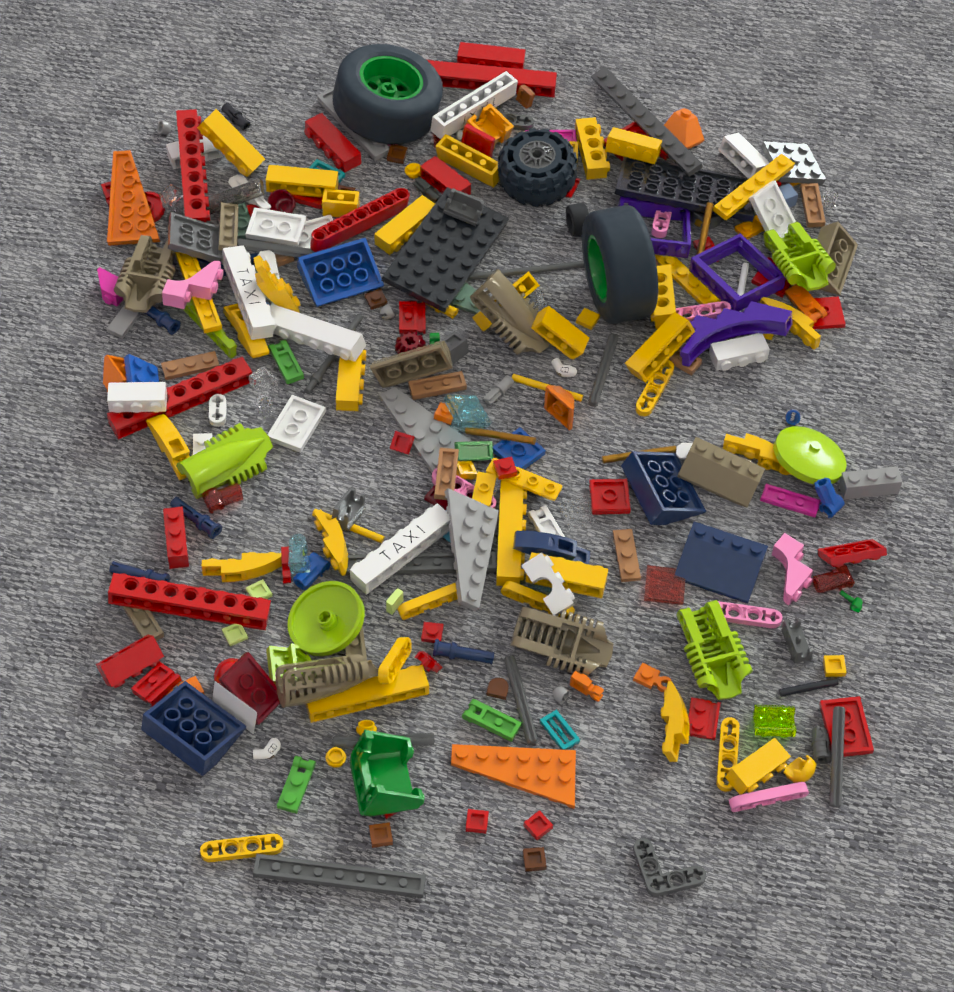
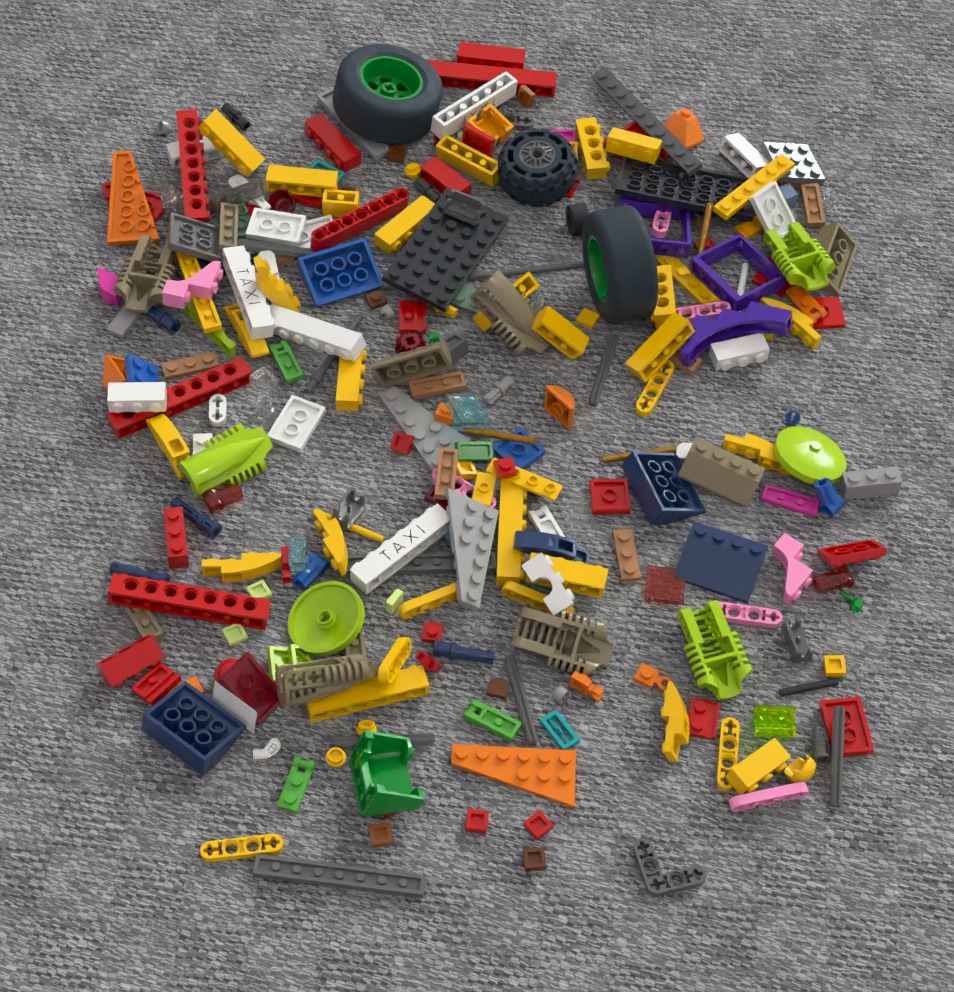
yellow bar [512,374,583,402] -> none
white arm [551,358,577,377] -> none

